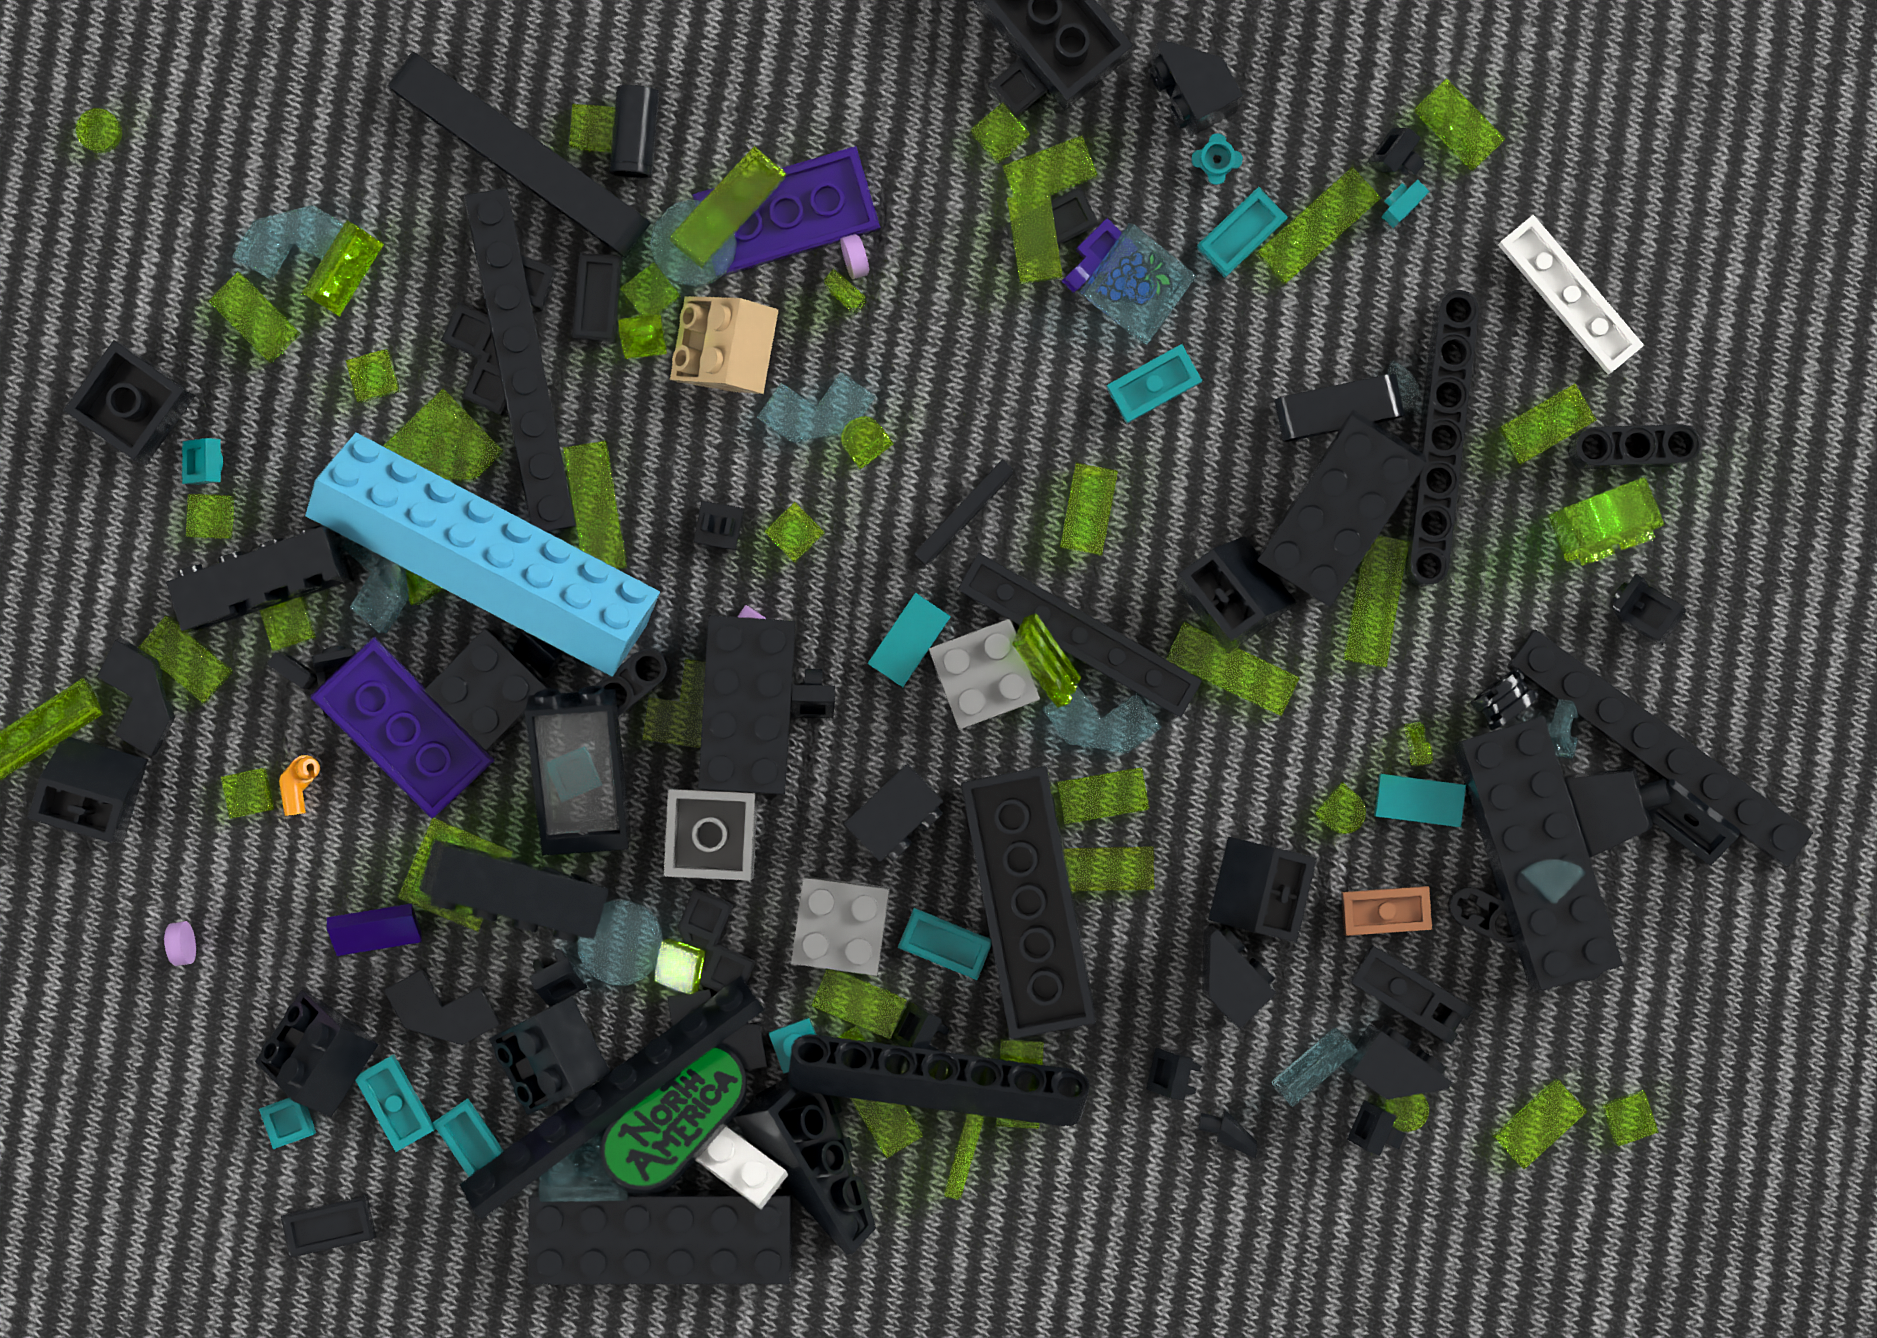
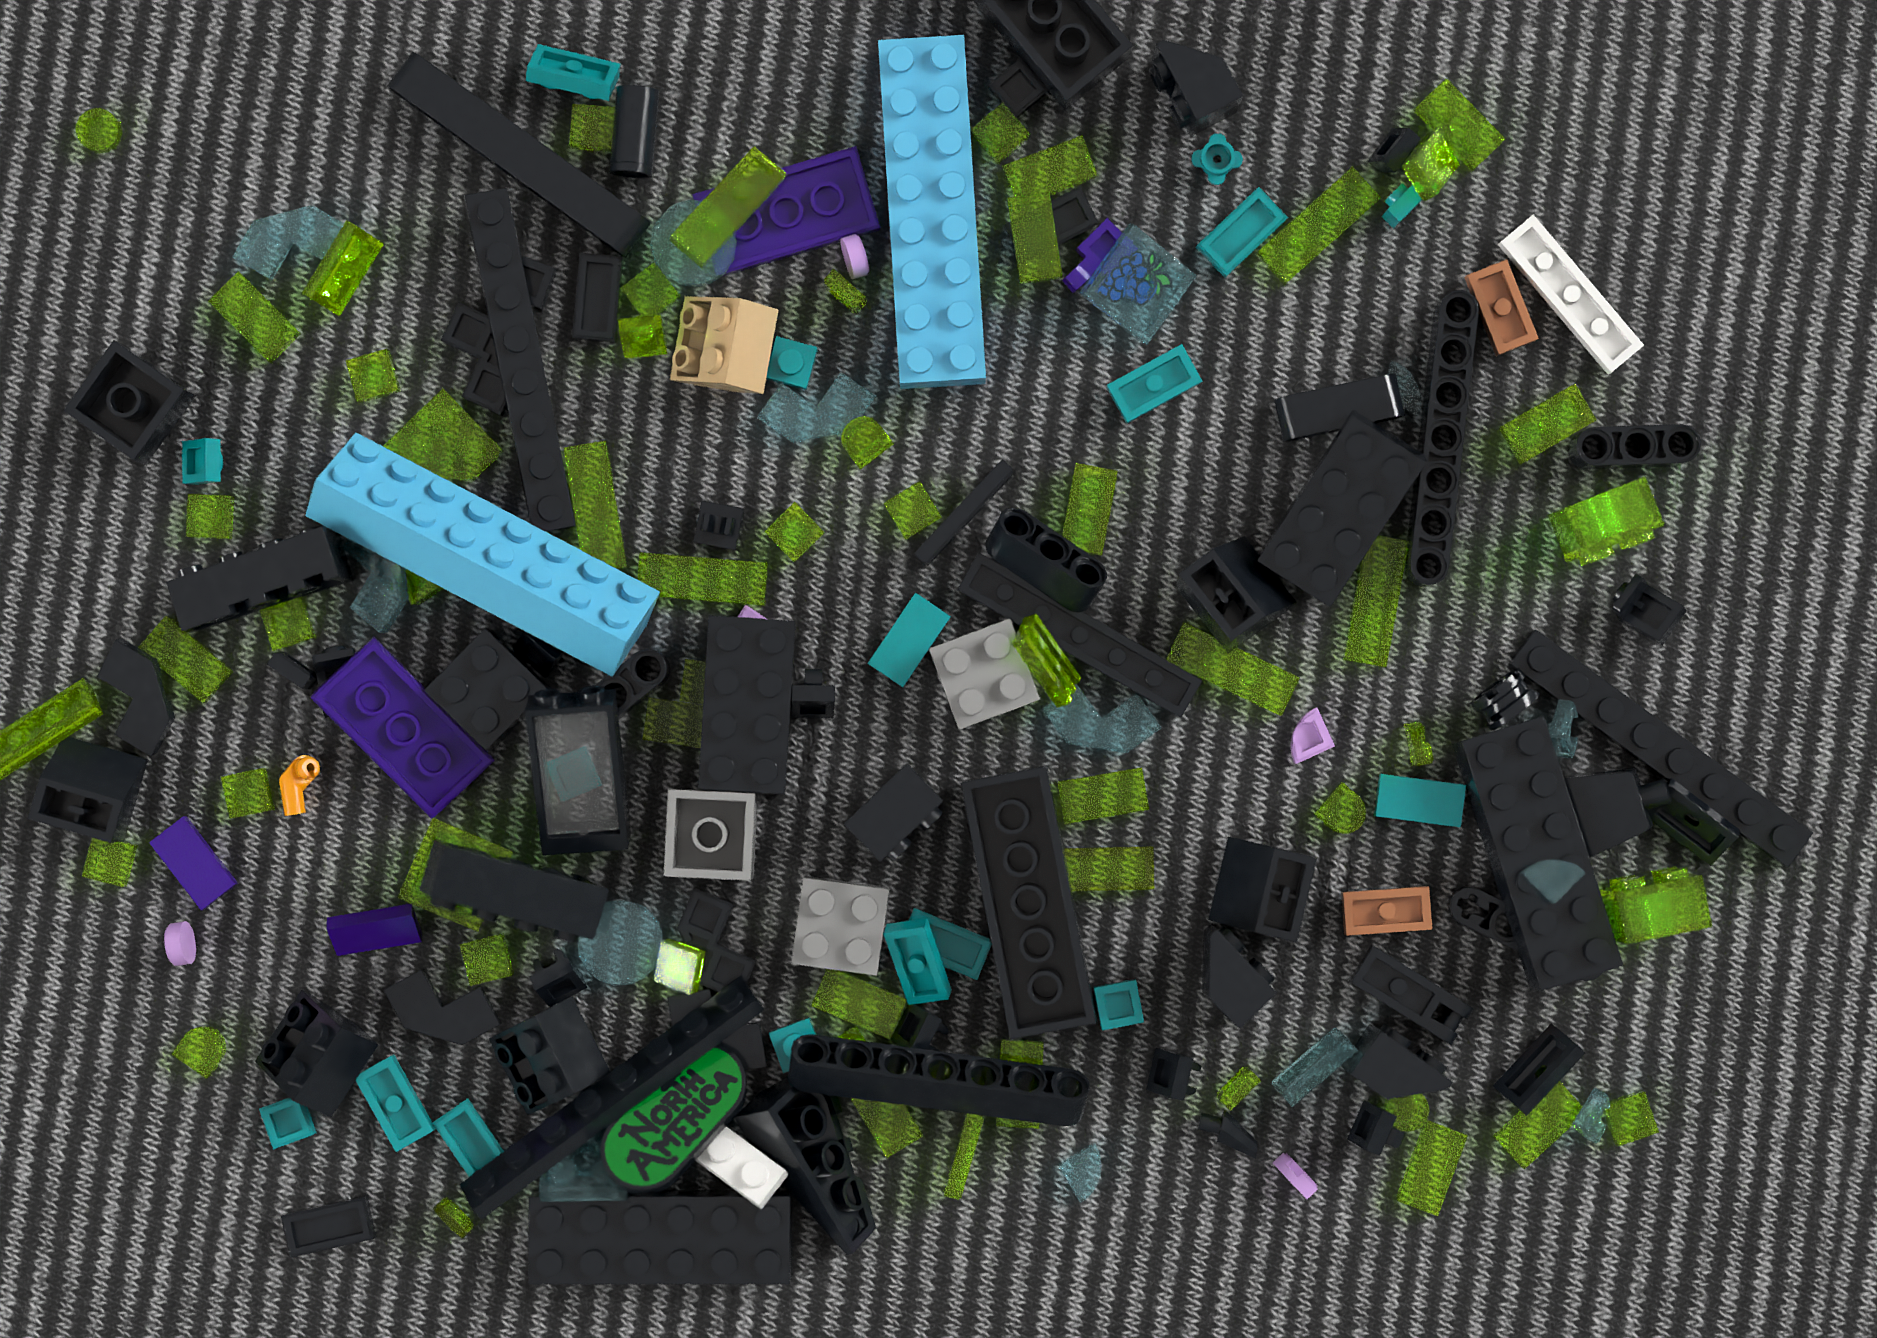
none -> clear neon green tile [82,838,138,887]
none -> dark purple tile [149,816,238,911]
none -> clear neon green tile [172,1026,226,1079]
none -> clear neon green tile [433,1197,474,1239]
none -> clear neon green plate [460,933,514,986]
none -> teal plate [526,44,621,101]
none -> clear neon green tile [637,552,768,606]
none -> teal plate [766,336,818,390]
none -> medium azure brick [878,35,986,389]
none -> clear neon green tile [883,481,942,540]
none -> teal plate [883,918,952,1005]
none -> black beam [985,507,1107,612]
none -> clear light blue tile [1058,1142,1102,1203]
none -> teal plate [1093,979,1144,1030]
none -> clear neon green tile [1216,1066,1261,1111]
none -> lavender tile [1273,1153,1318,1199]
none -> lavender tile [1291,707,1335,764]
none -> clear neon green tile [1396,1119,1468,1216]
none -> clear neon green tile [1402,128,1460,202]
none -> nougat plate [1464,259,1539,356]
none -> black piece [1493,1023,1585,1116]
none -> clear light blue tile [1572,1087,1610,1144]
none -> clear neon green brick [1600,866,1713,944]

